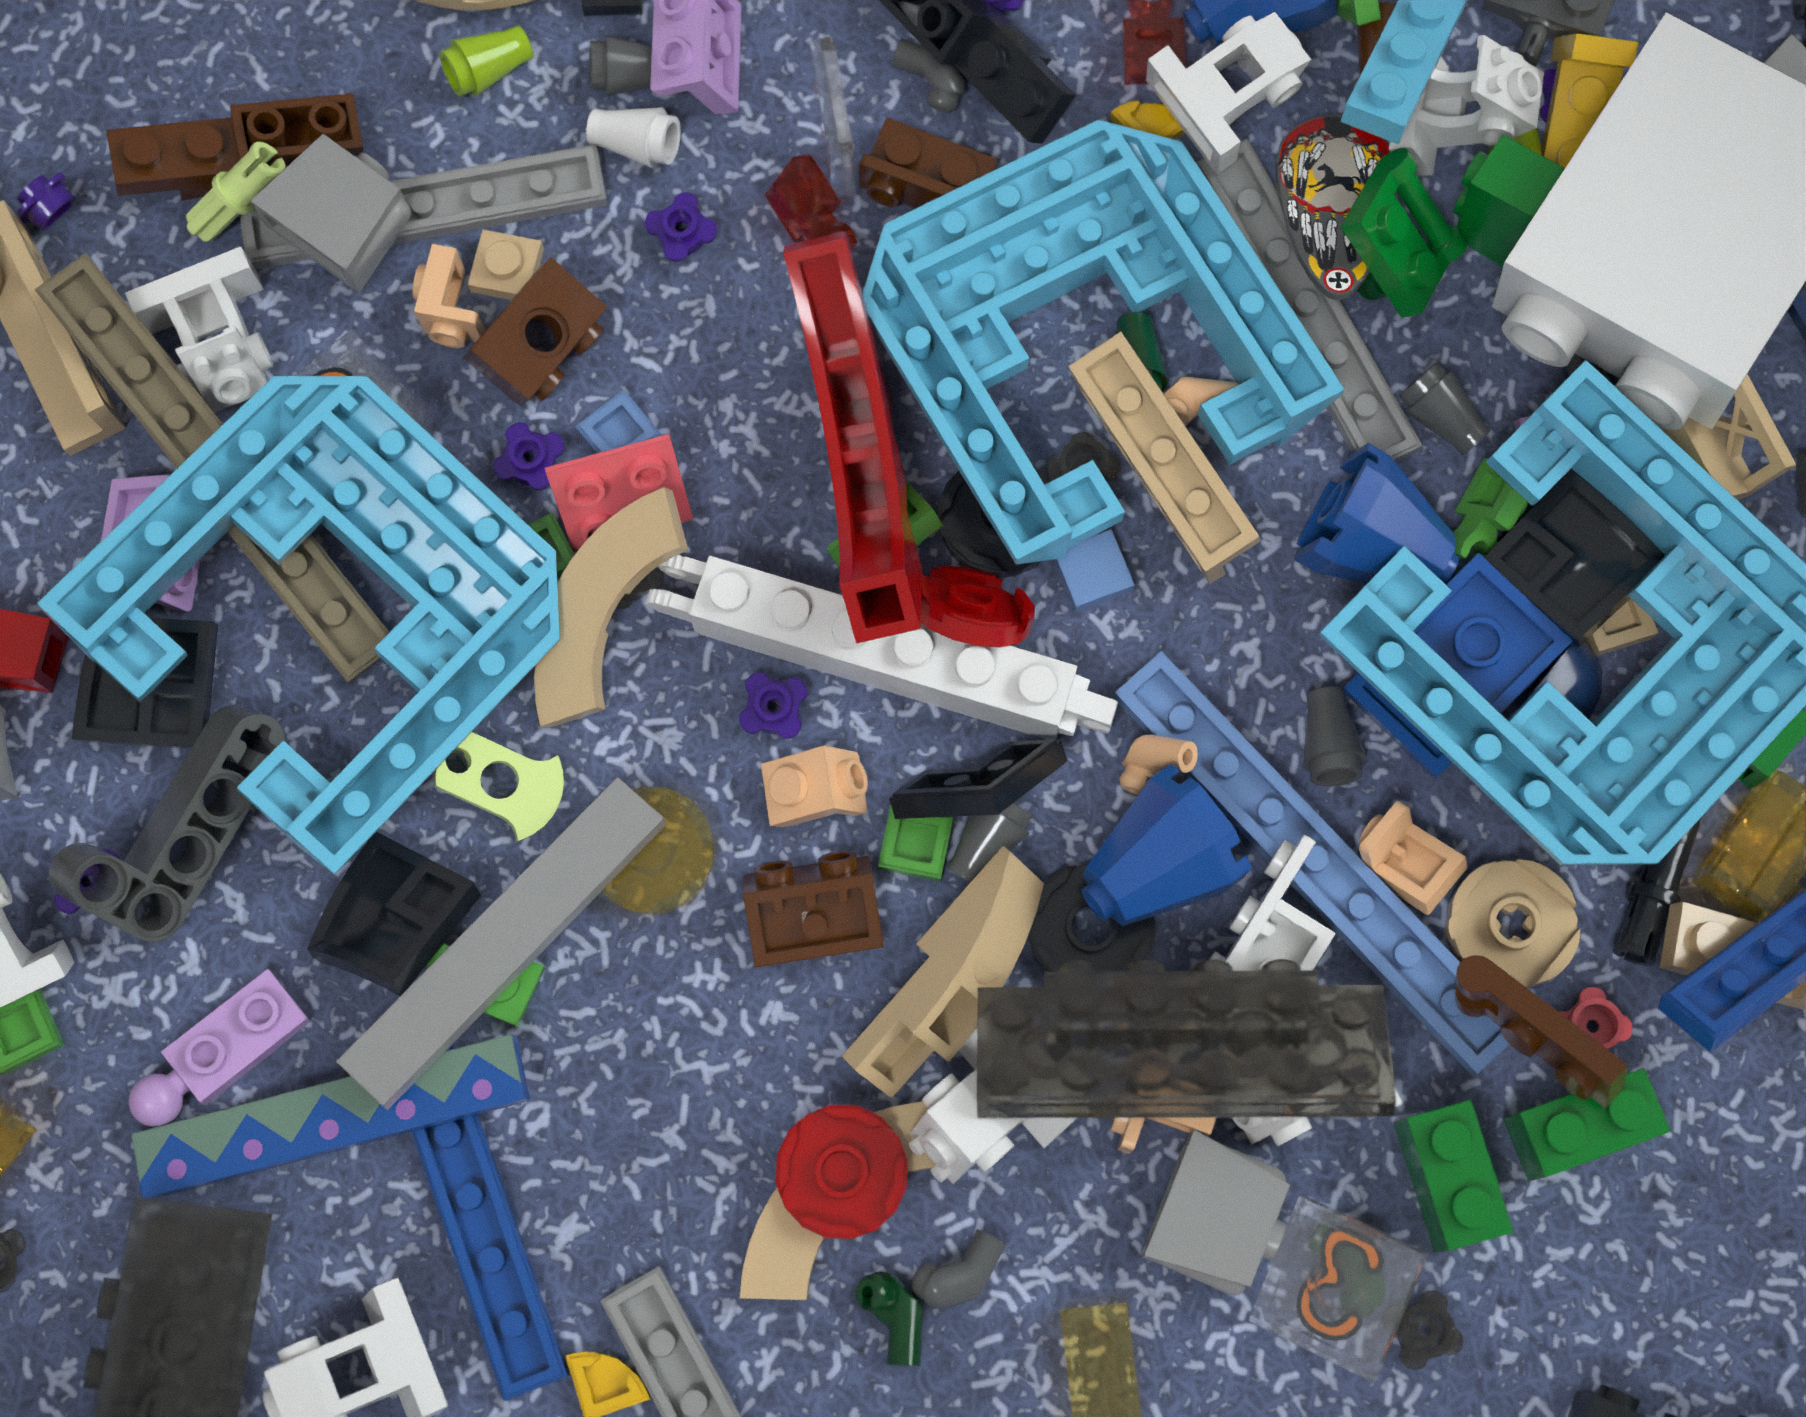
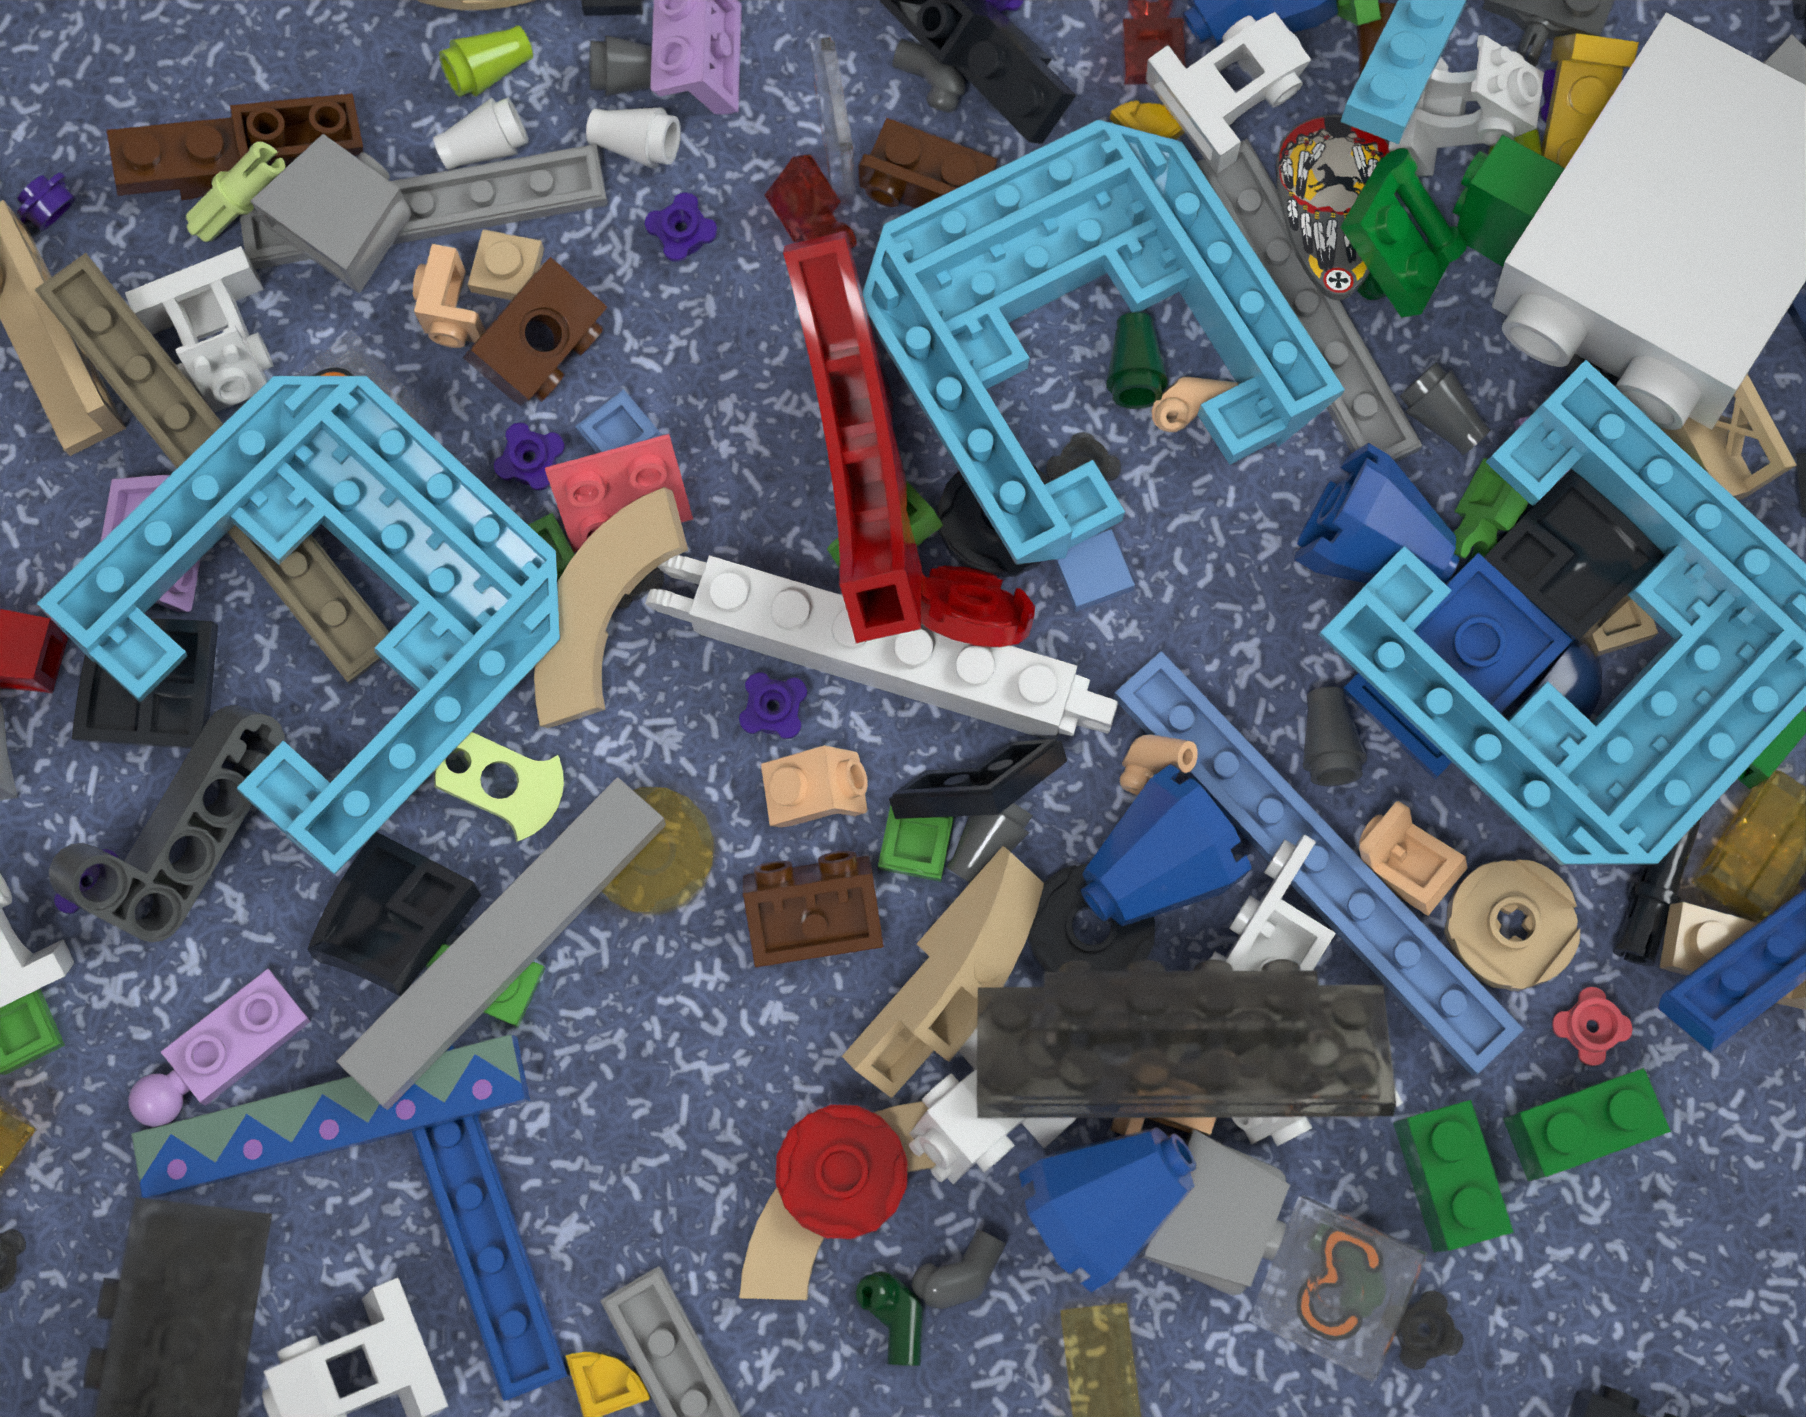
tan fence [1068,332,1261,584] -> none
reddish brown plate [1455,955,1628,1109] -> none
none -> white cone [433,97,528,170]
none -> blue cone [1019,1127,1196,1293]

